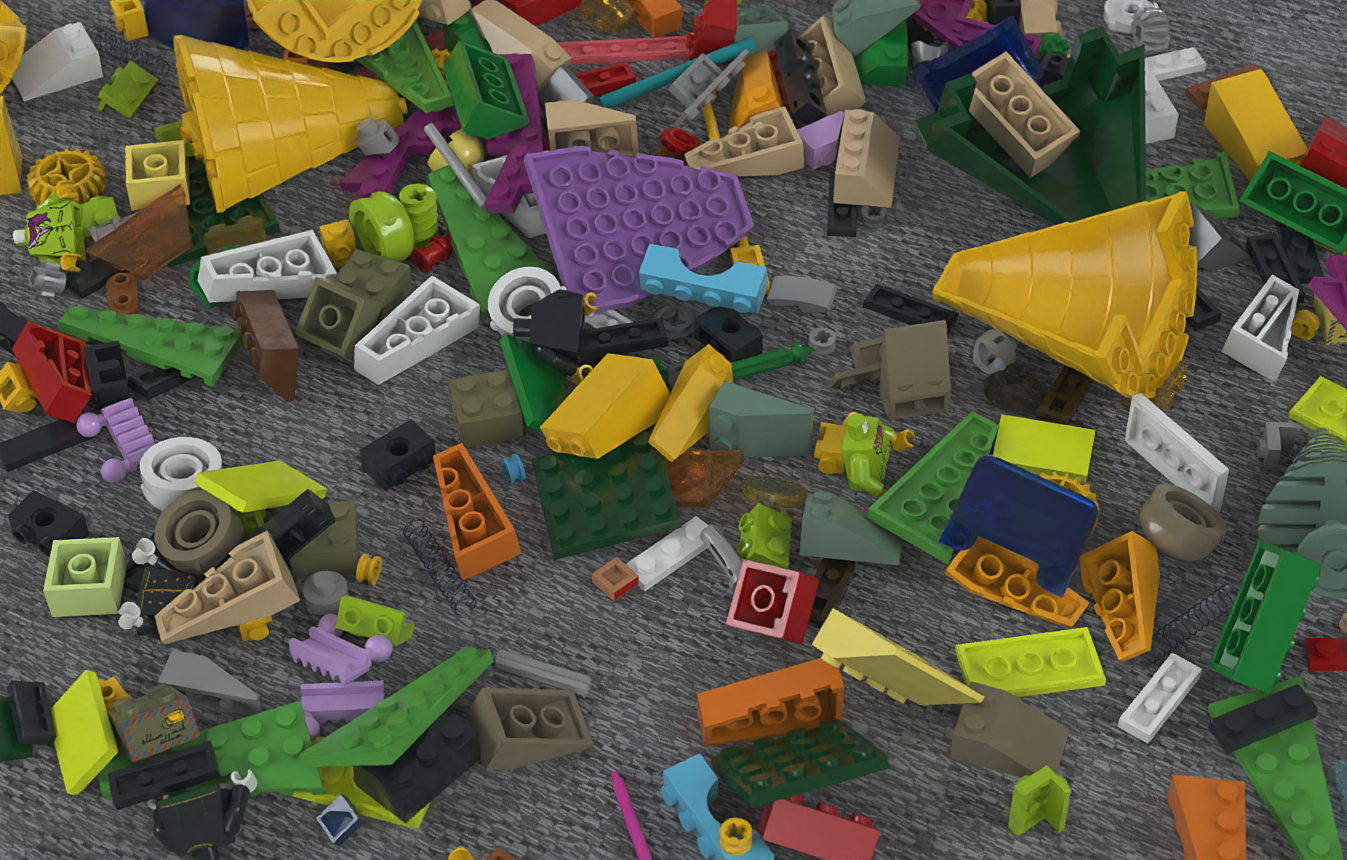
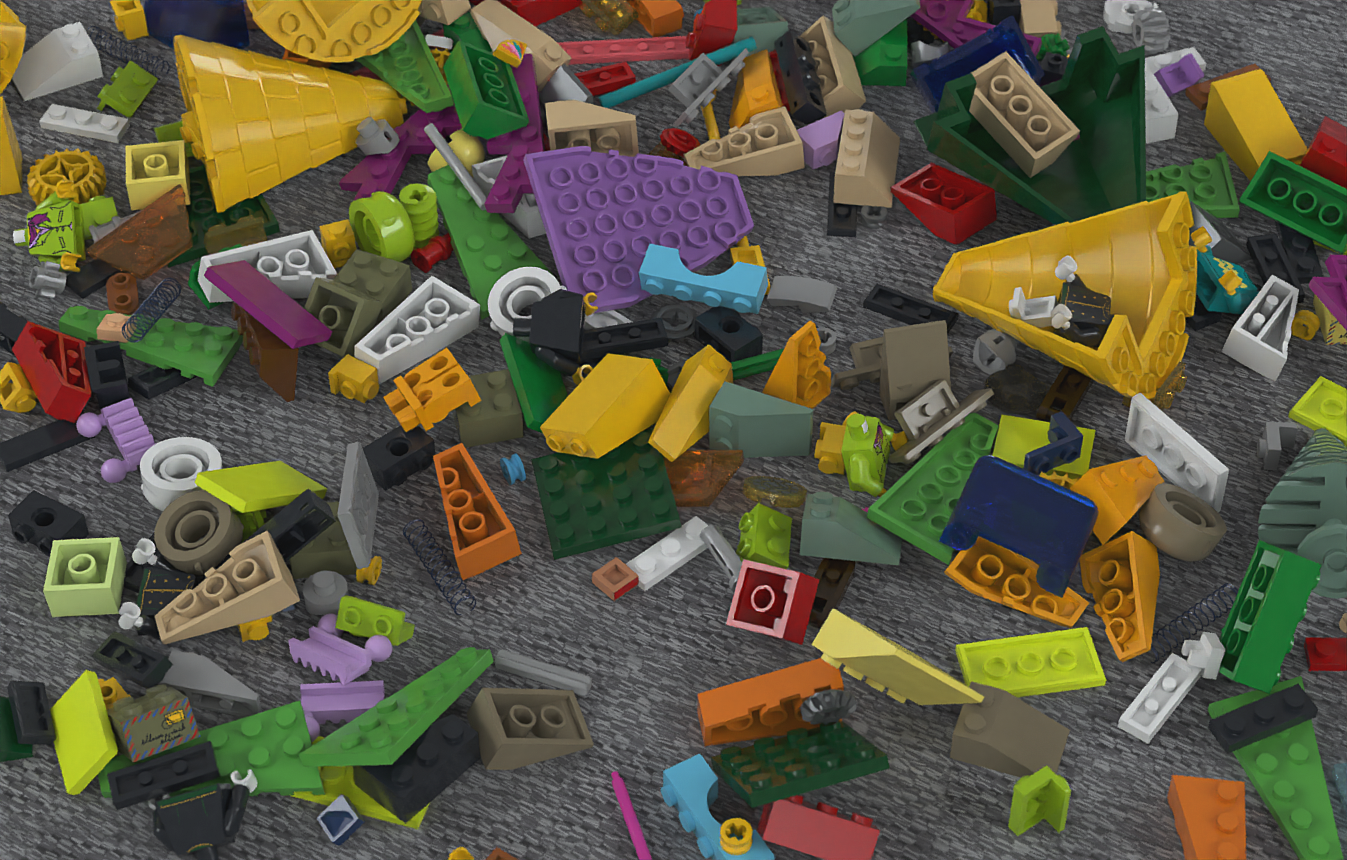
none -> white plate [39,104,130,143]
none -> black plate [91,631,173,689]
none -> light nougat plate [97,313,137,343]
none -> dark blue piece [122,278,181,343]
none -> magenta tile [204,260,333,349]
none -> yellow brick [328,354,379,403]
none -> light grey tile [337,442,379,569]
none -> light orange hips [383,347,482,432]
none -> white tile [424,34,453,51]
none -> yellow tile [492,40,527,68]
none -> light orange wedge [762,321,832,409]
none -> dark grey gear [800,689,857,725]
none -> dark tan bracket [888,379,994,464]
none -> red slope [890,162,997,245]
none -> white bracket [1009,287,1059,328]
none -> dark blue bracket [1023,411,1083,479]
none -> black torso [1050,256,1115,347]
none -> light orange wedge [1066,455,1164,545]
none -> medium lavender bracket [1154,53,1204,98]
none -> white tile [1181,632,1225,680]
none -> teal torso [1191,226,1262,314]

